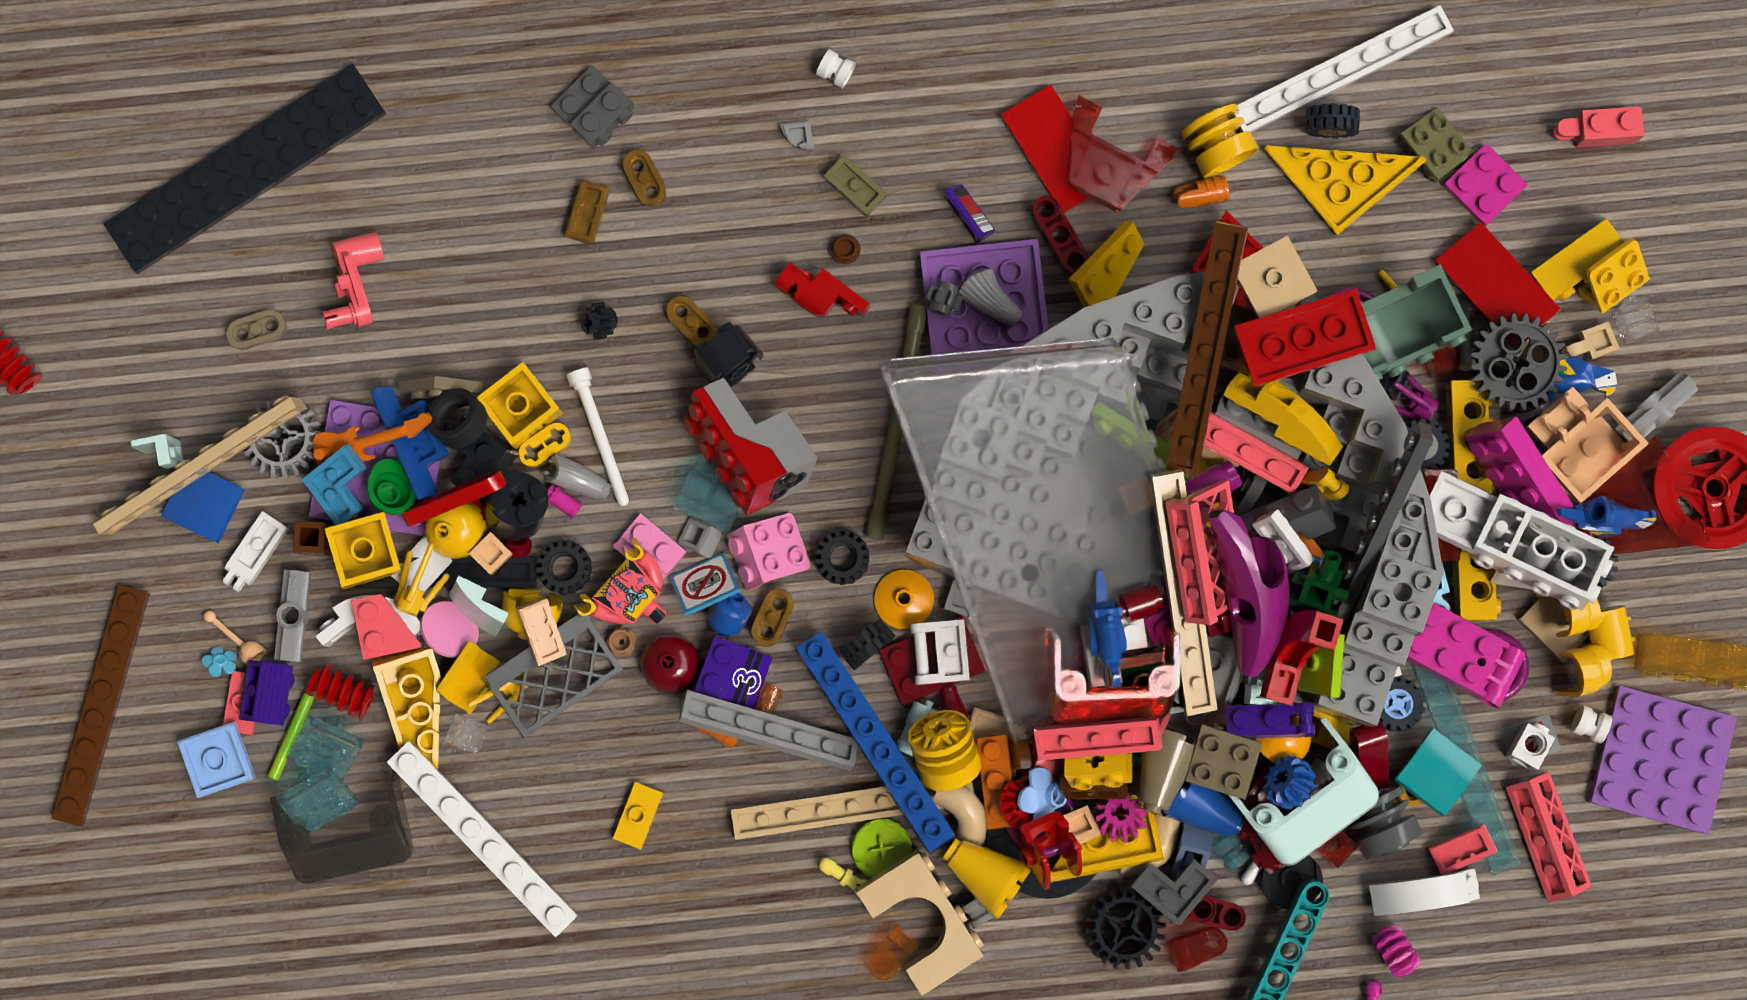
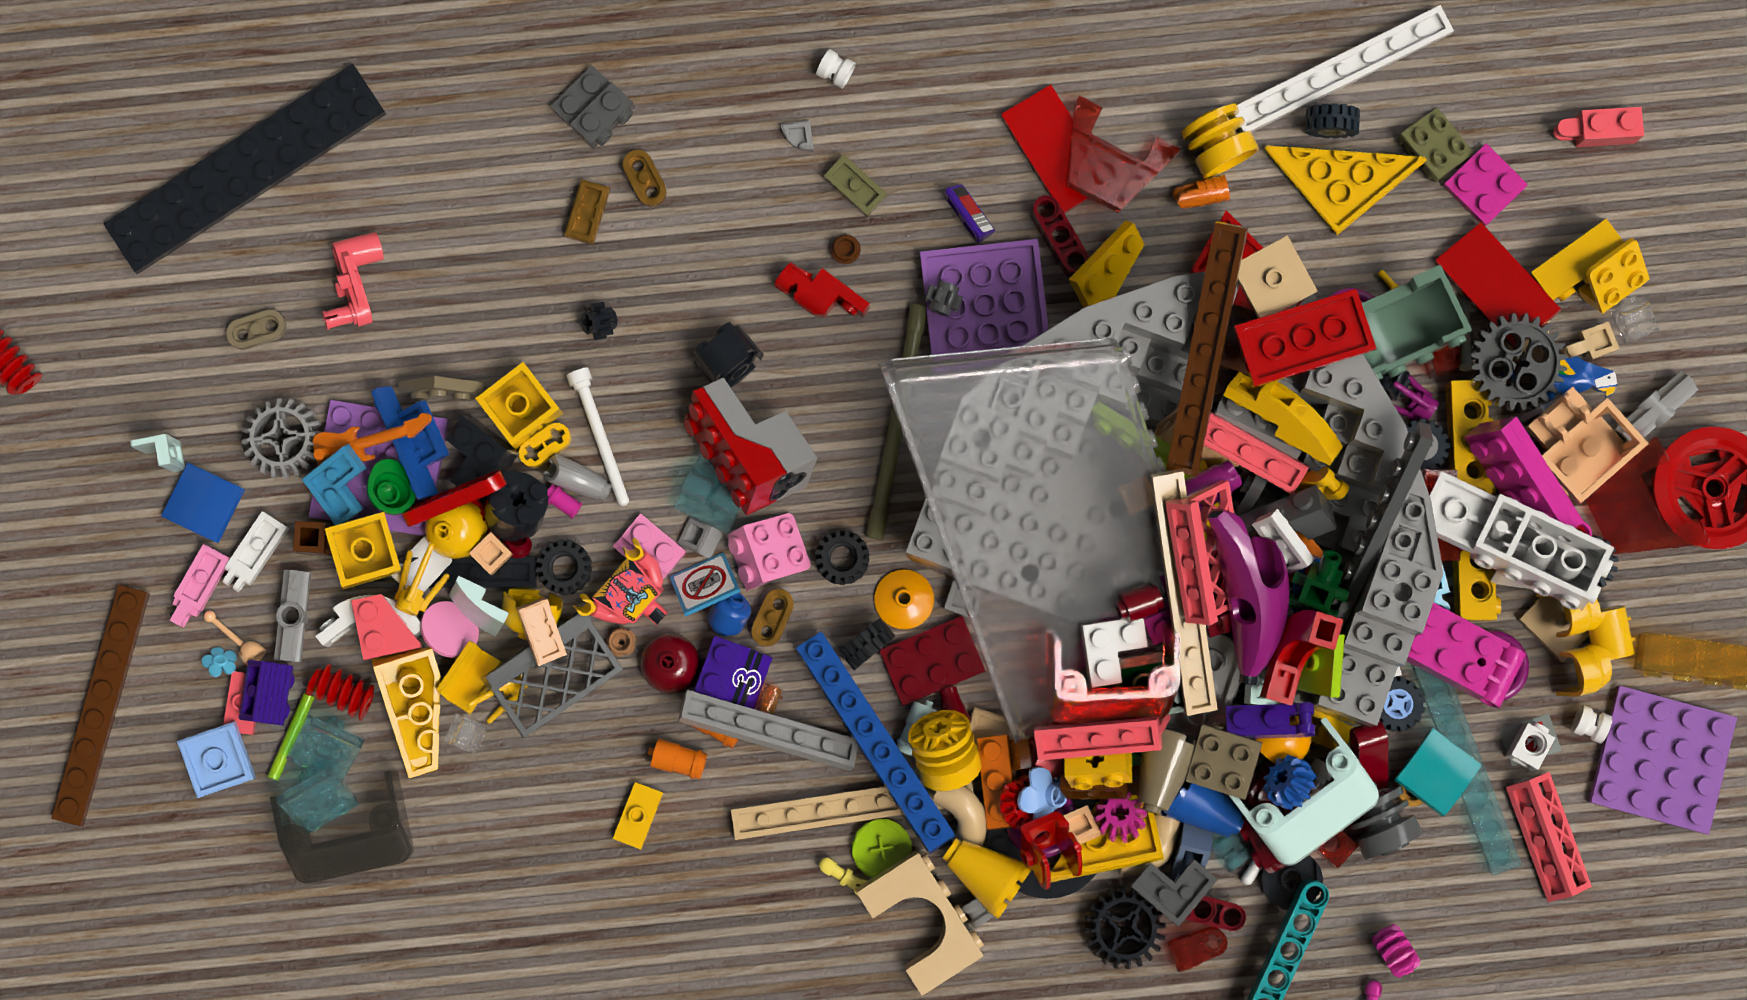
tan plate [93,396,307,535] -> none
white plate [387,741,578,937] -> none
black tyre [427,388,487,449] -> none
pearl gold plate [666,296,718,346] -> none
clear orange plate [868,924,920,980] -> none
white plate [910,619,970,685] -> none
light grey piece [957,268,1024,327] -> none
blue animal [1089,570,1127,688] -> none
white arch [1369,869,1480,916] -> none
coral plate [1428,823,1498,875] -> none
blue animal [1557,496,1657,537] -> none
none -> bright pink hinge [170,544,230,628]
none -> orange piece [648,738,708,780]

